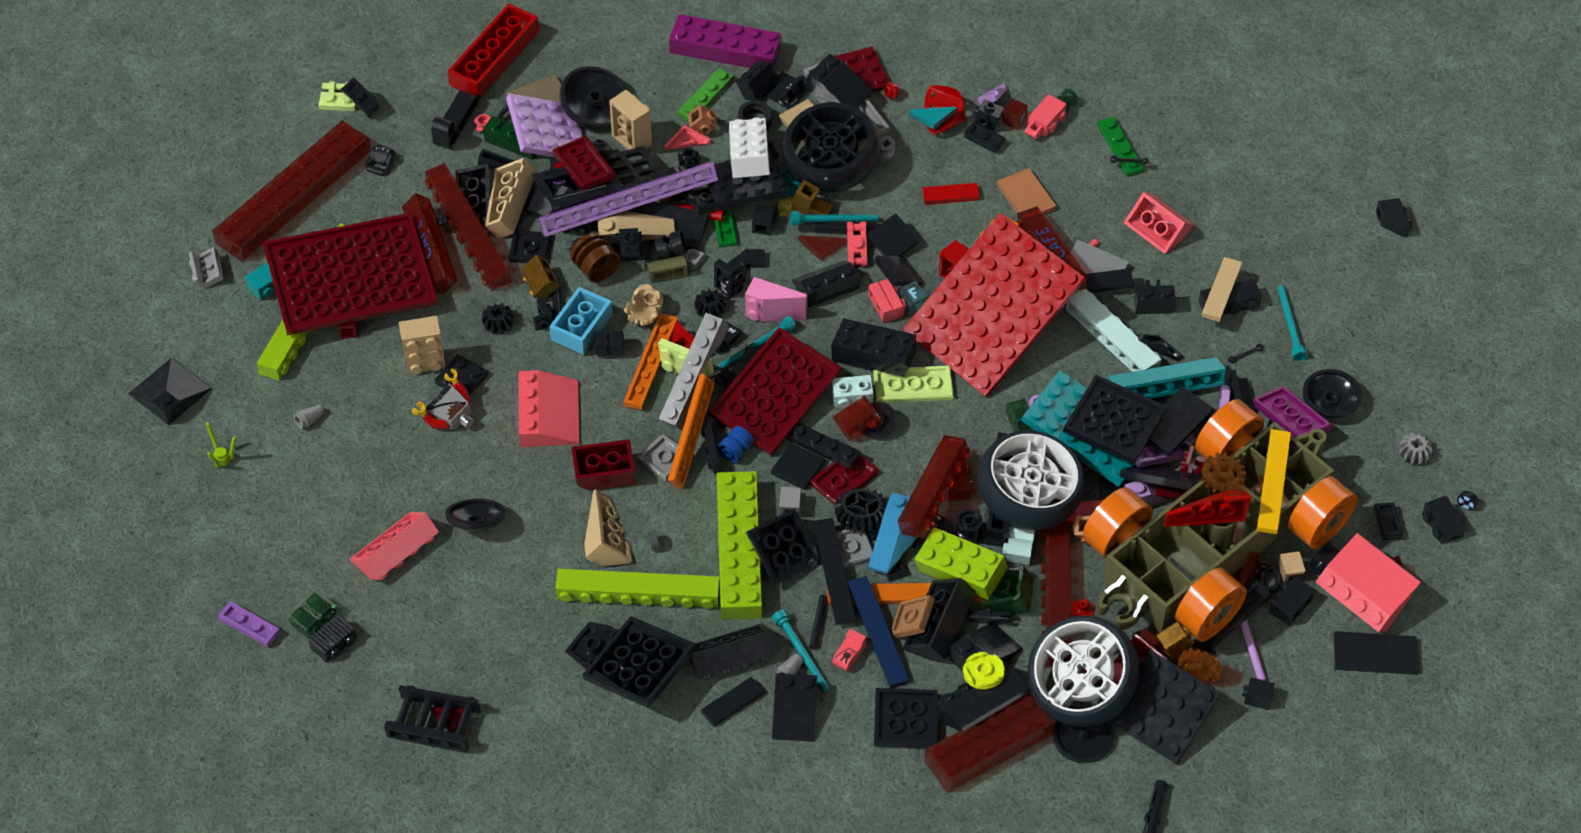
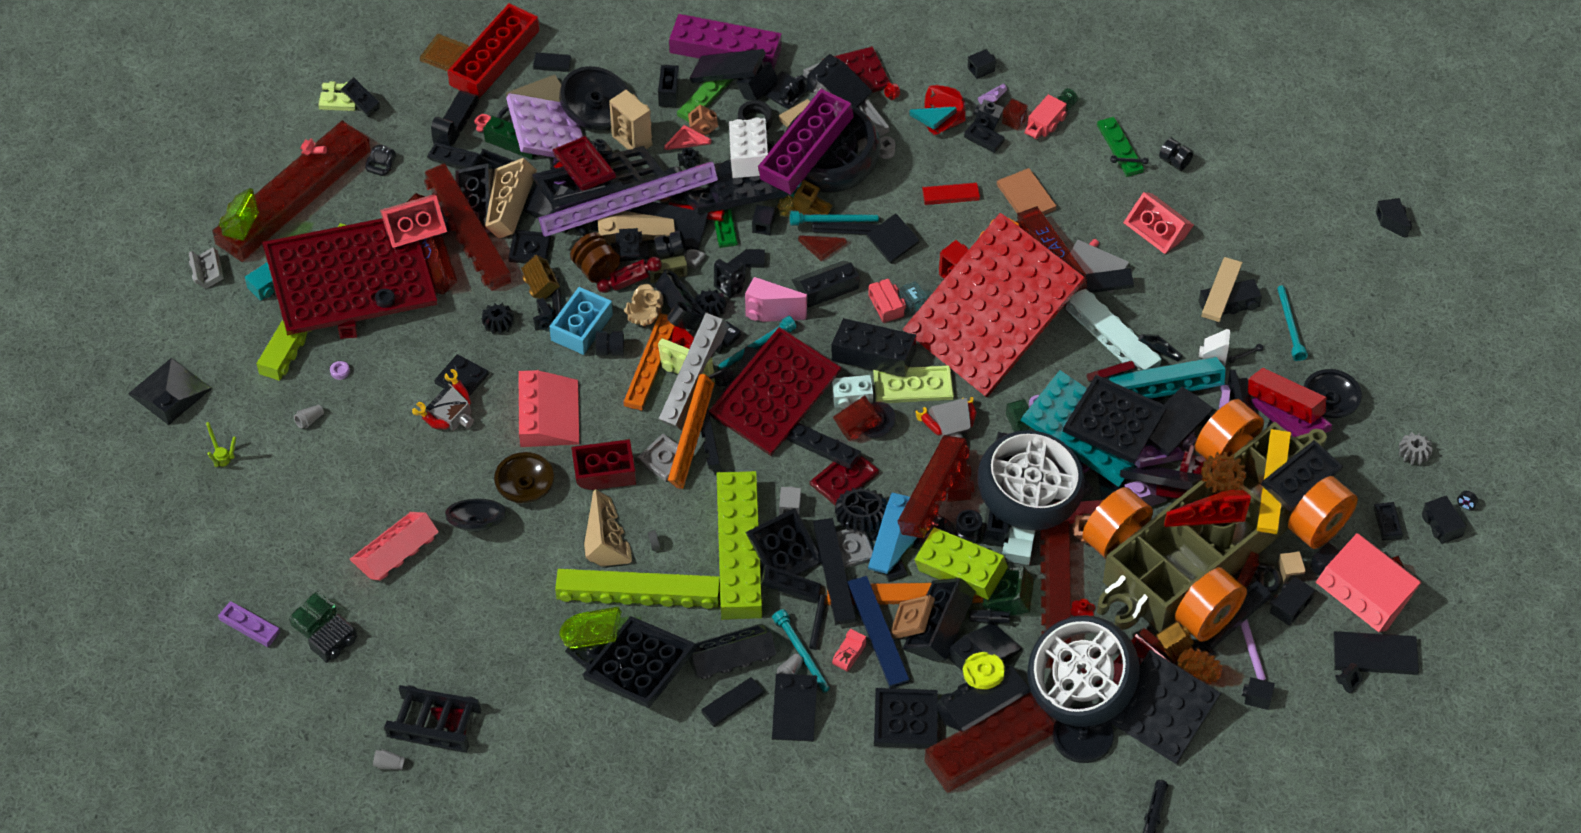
tan brick [399,316,445,374] -> none
blue wheel [717,426,754,463] -> none
black tile [771,443,825,490] -> none
coral plate [847,222,867,267] -> none
black tile [874,255,922,287] -> none
black brick [1134,280,1176,314] -> none
none -> clear neon green slope [219,188,258,241]
none -> coral plate [300,138,327,156]
none -> lavender tile [330,361,350,380]
none -> light grey cone [373,749,405,770]
none -> black tile [375,289,395,308]
none -> coral slope [380,194,447,248]
none -> clear orange tile [420,34,469,71]
none -> black tile [427,142,482,169]
none -> dark brown dish [494,452,554,503]
none -> black tile [533,52,571,72]
none -> clear neon green tile [559,606,622,648]
none -> dark red plate [597,257,662,293]
none -> black beam [655,269,705,330]
none -> black brick [658,65,680,107]
none -> black tile [690,49,766,83]
none -> magenta brick [758,89,854,195]
none -> black tile [761,564,821,603]
none -> light grey torso [915,397,977,447]
none -> black brick [967,49,996,79]
none -> dark red tile [1086,361,1135,381]
none -> black wheel [1159,138,1194,171]
none -> white slope [1199,329,1230,367]
none -> red brick [1248,368,1326,424]
none -> black tile [1261,440,1343,512]
none -> black tile [1335,663,1363,693]

